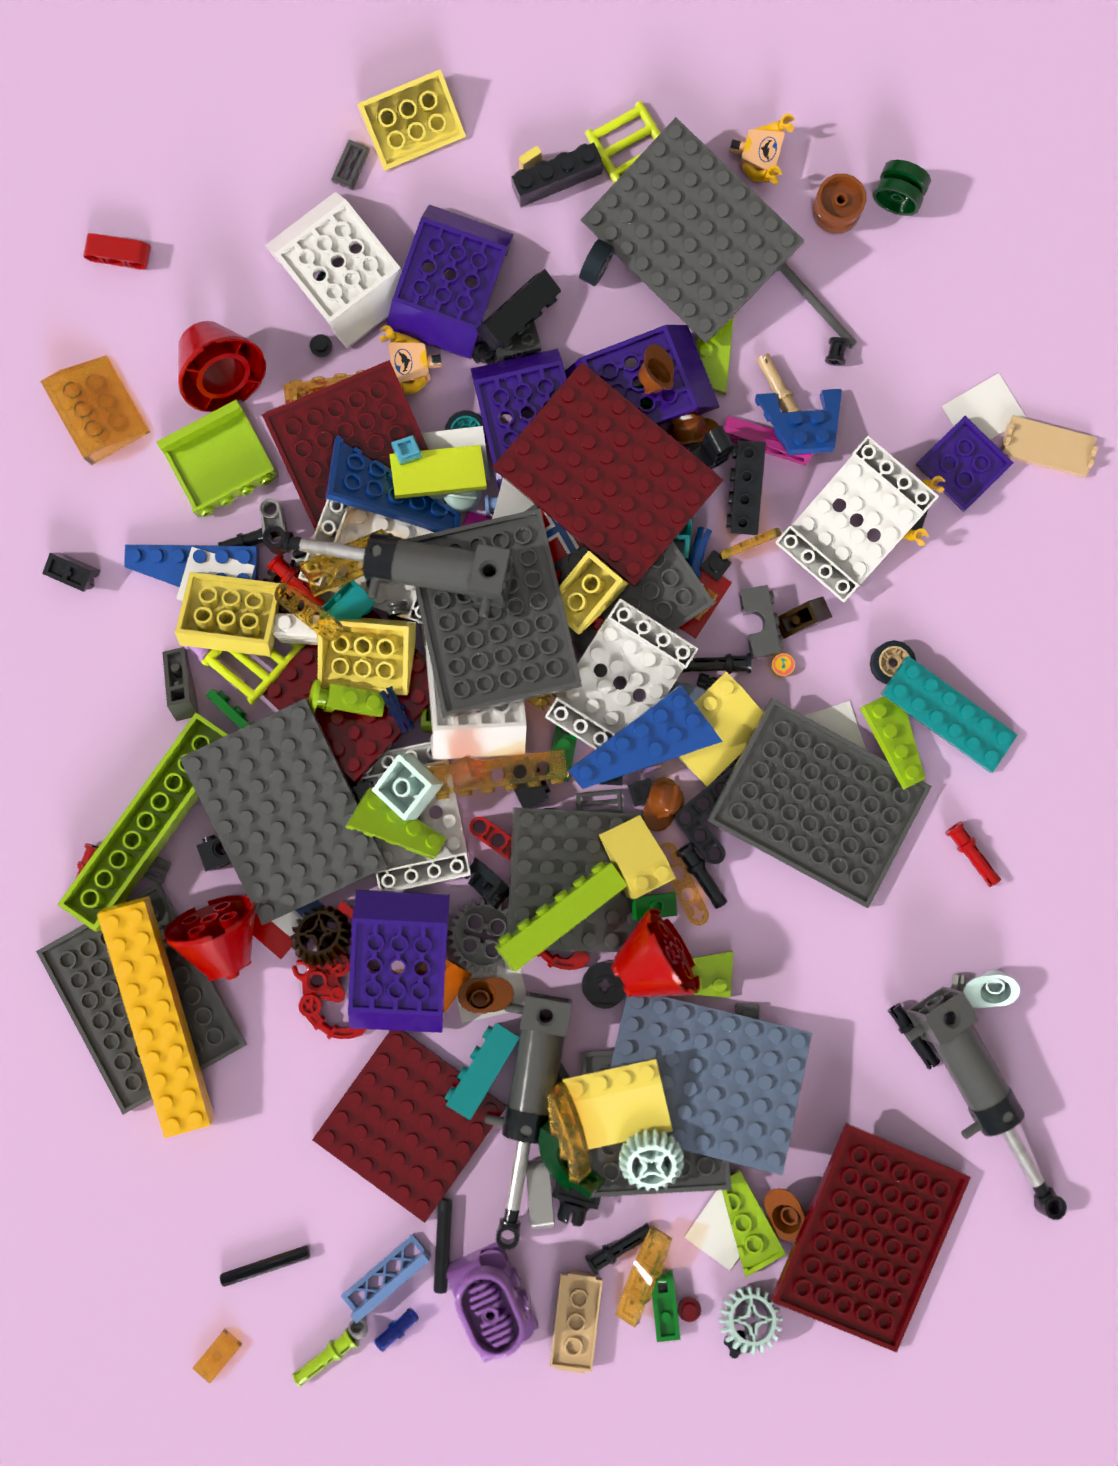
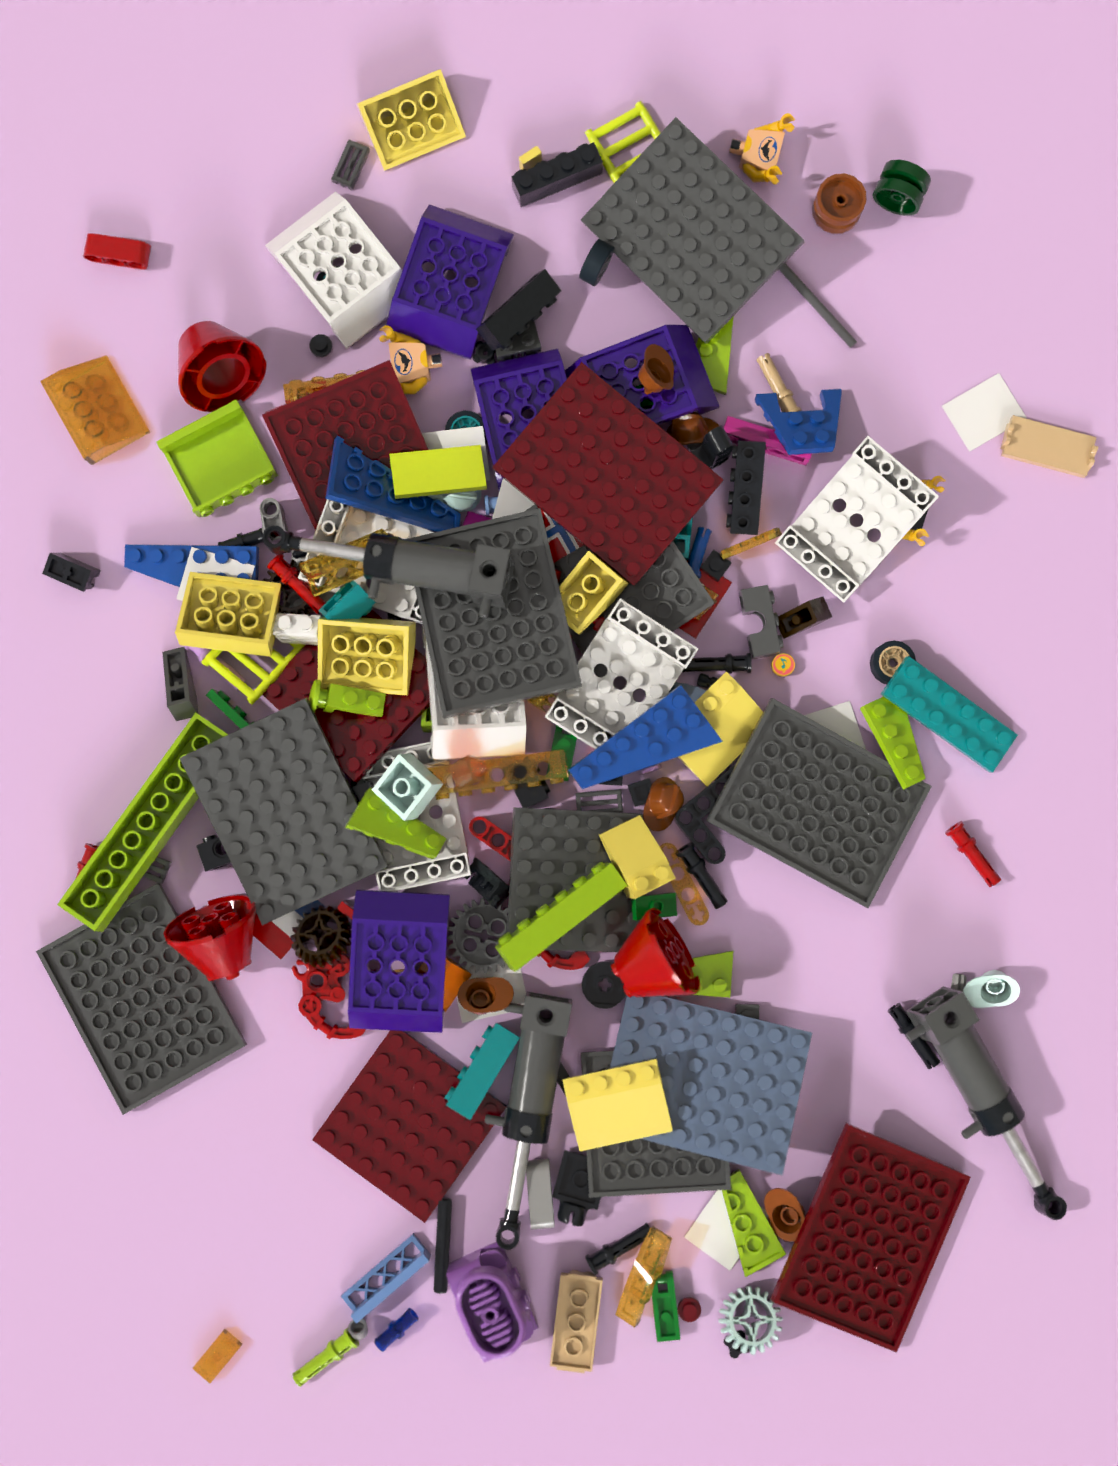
yellow brick [97,896,214,1138] -> none
black axle [220,1245,311,1287] -> none
clear yellow beam [274,583,343,641] -> none
clear blue pin [379,686,415,734] -> none
dark grey bush [387,601,409,616] -> none
medium azure tile [391,435,422,465] -> none
dark green arch [538,1114,605,1199] -> none
clear yellow slope [548,1082,591,1184] -> none
light aqua gear [619,1128,684,1192] -> none
black bush [825,337,849,366] -> none
dark purple plate [915,416,1013,512] -> none

